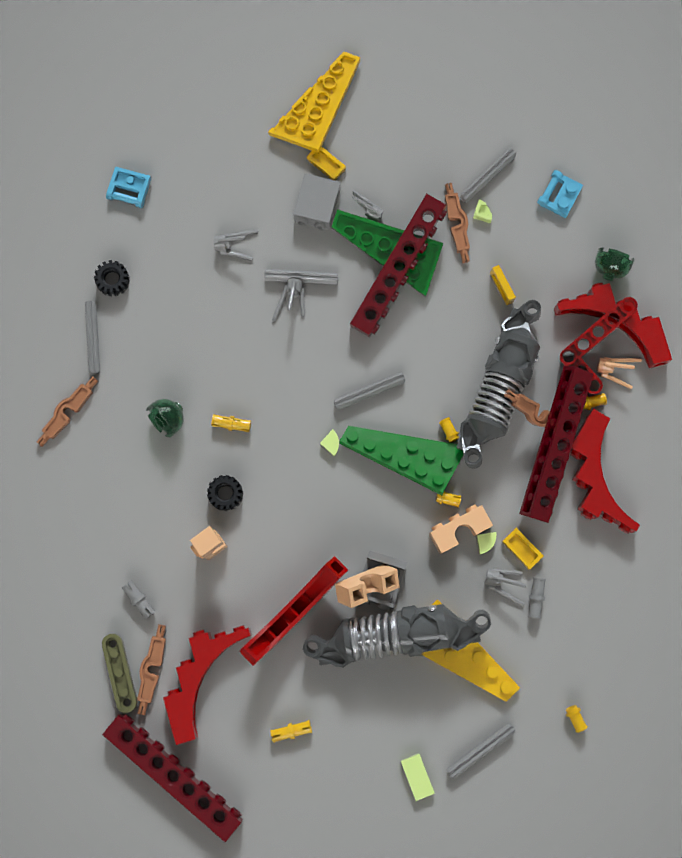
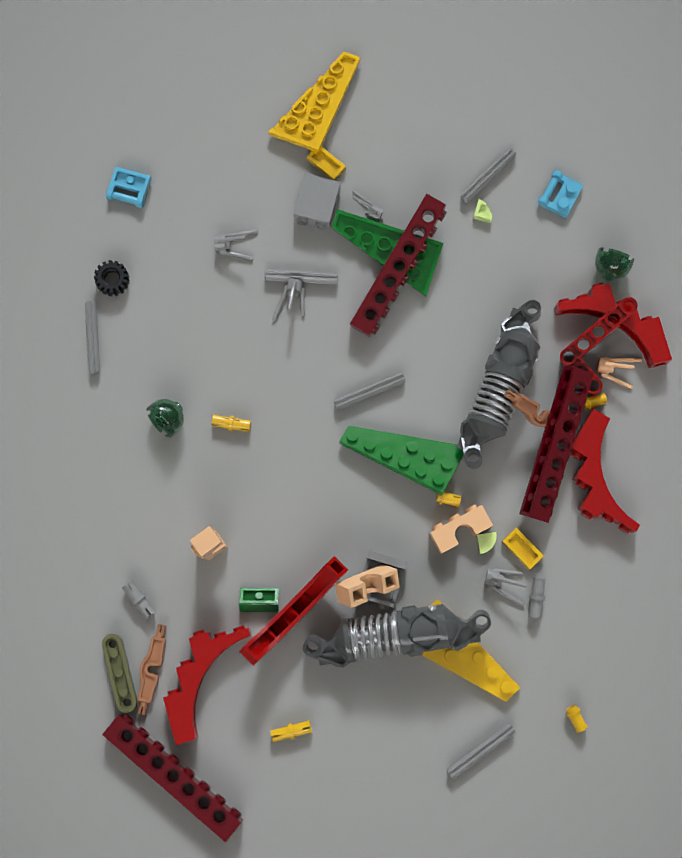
nougat piece [36,376,99,447] -> none
black tyre [207,475,243,511] -> none
yellowish green tile [320,429,339,457] -> none
yellowish green tile [401,754,435,801] -> none
yellow pin [439,417,460,443] -> none
nougat piece [445,183,470,263] -> none
yellow tile [490,265,516,306] -> none
none -> green slope [239,588,279,612]

